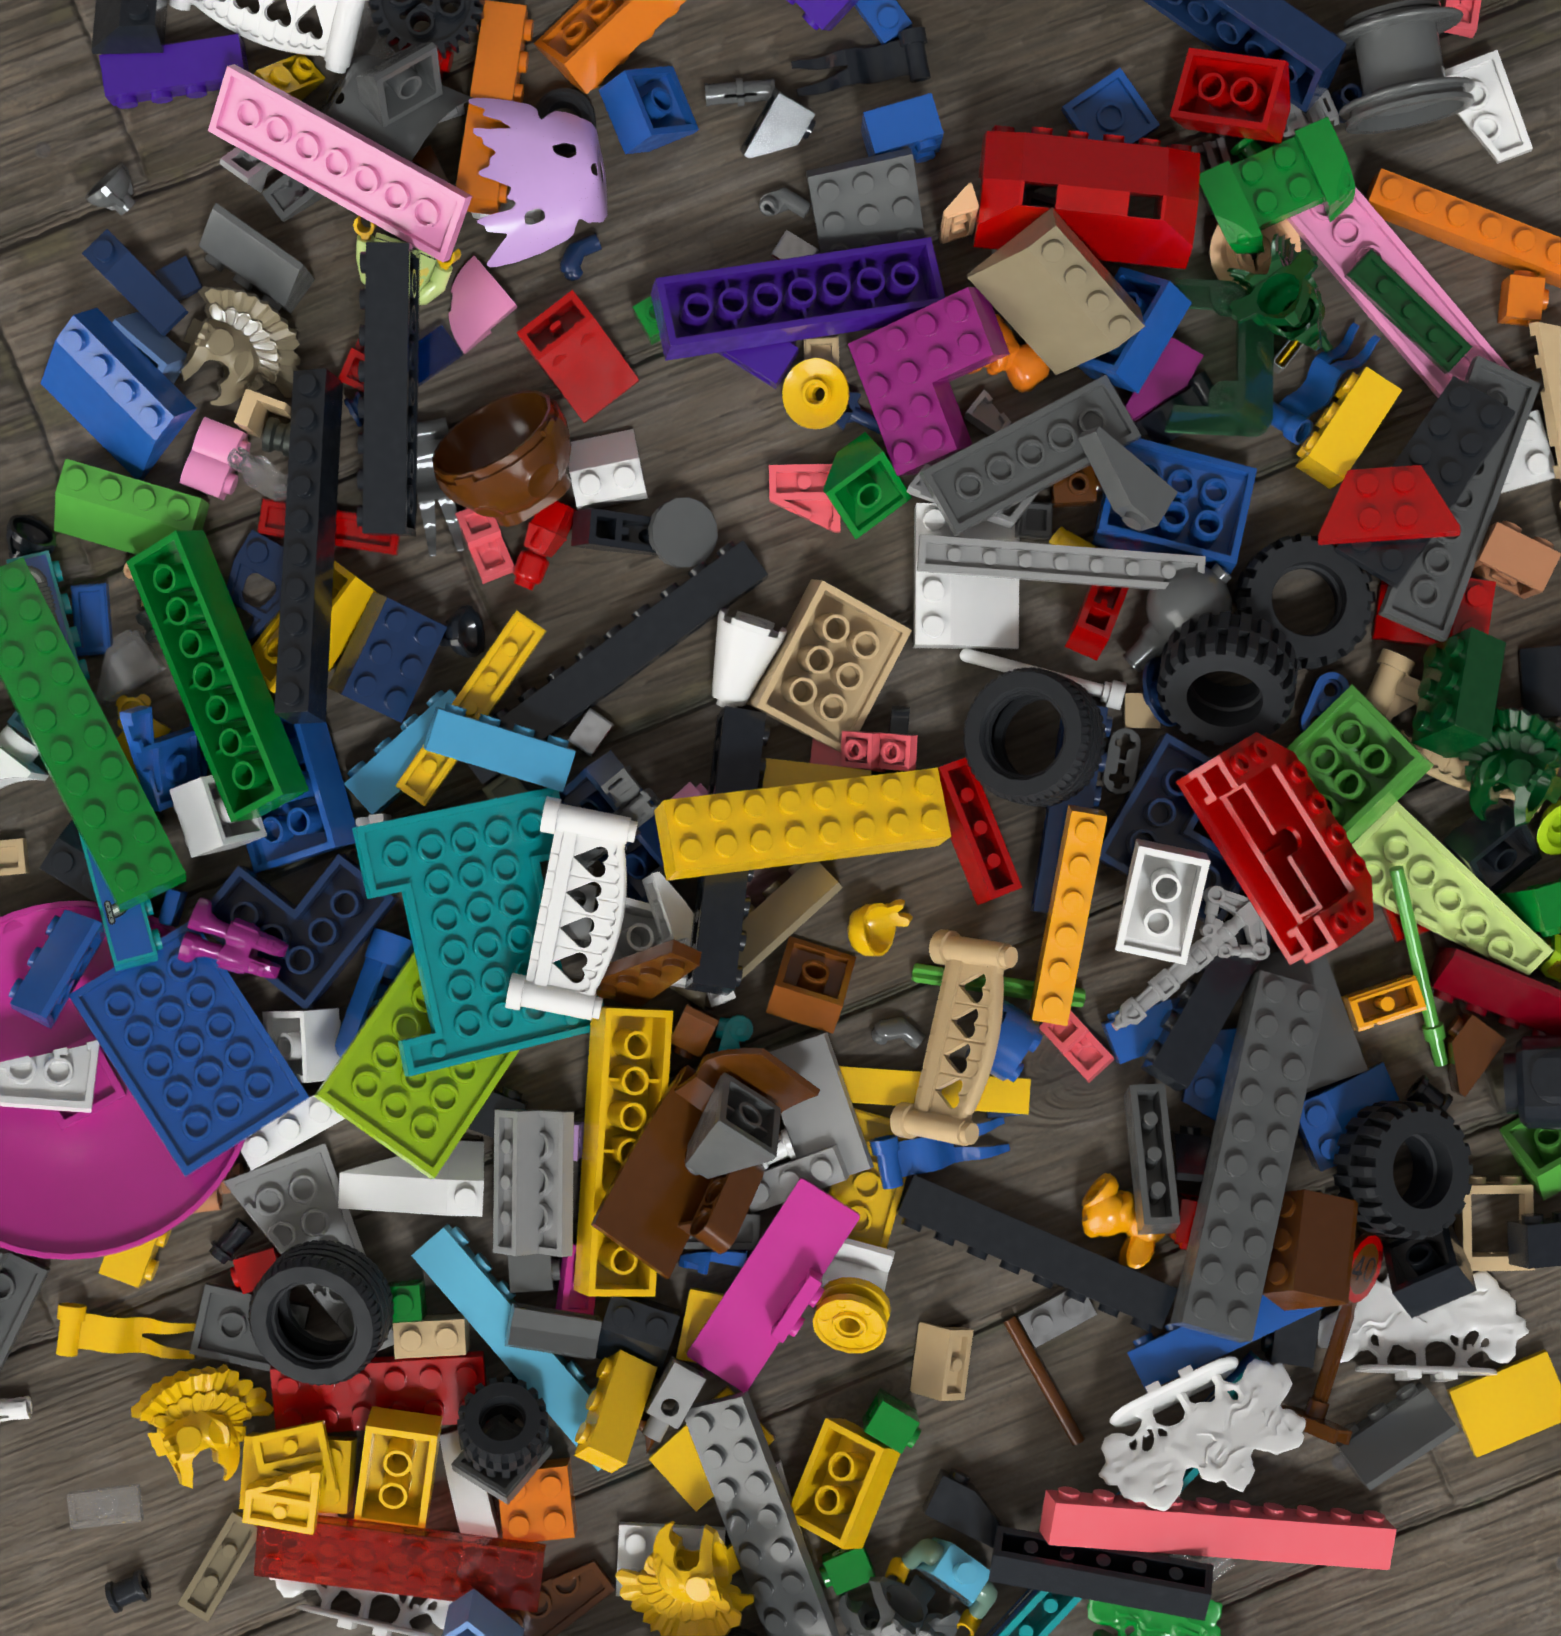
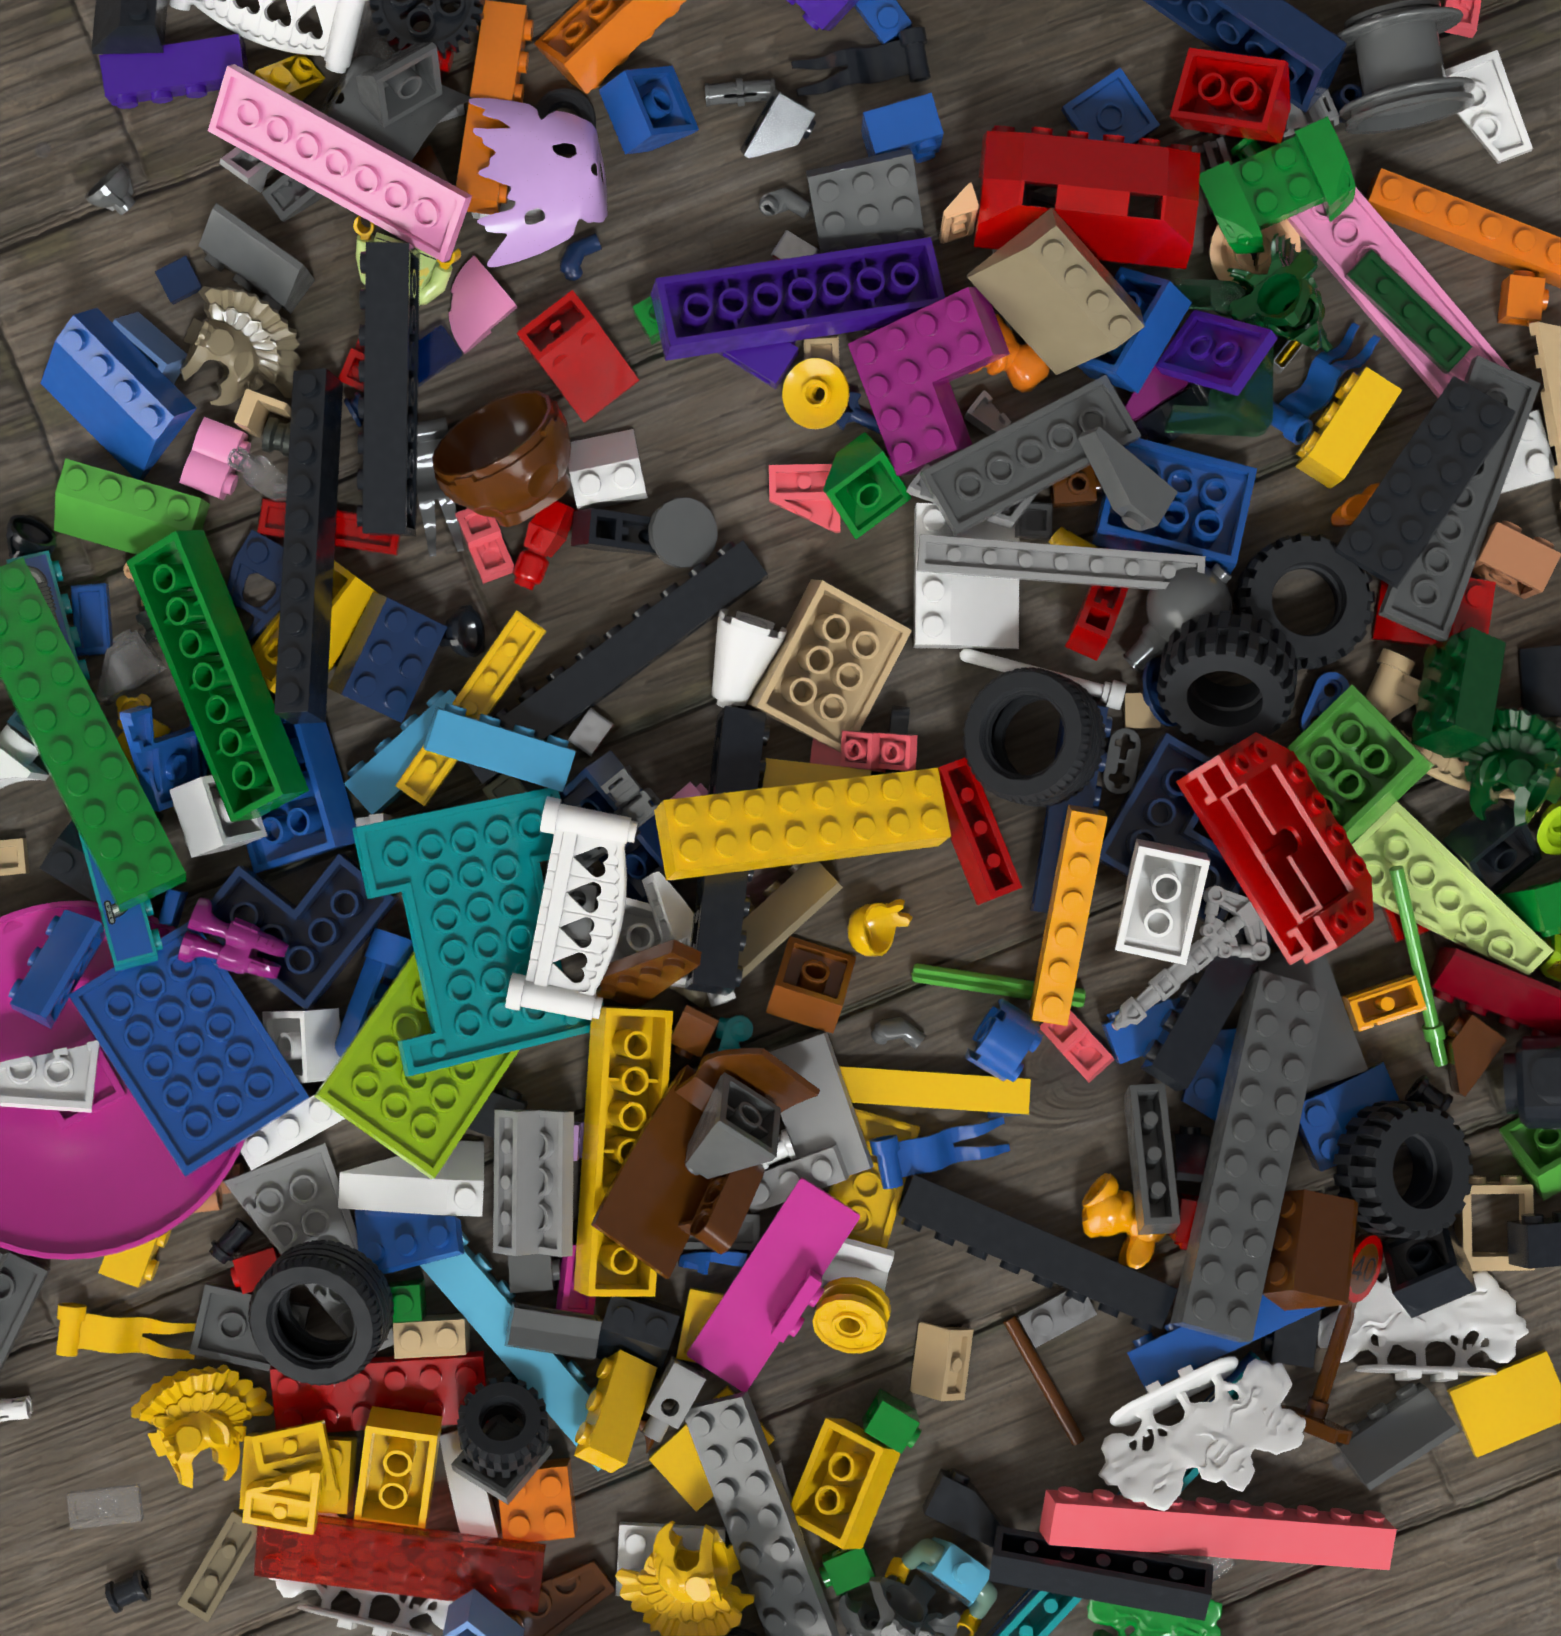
dark blue slope [82,229,189,336] -> none
tan piece [890,929,1018,1146] -> none
red wing [1318,465,1461,545] -> none
none -> blue wing [355,1210,464,1274]
none -> dark purple plate [1155,309,1277,396]

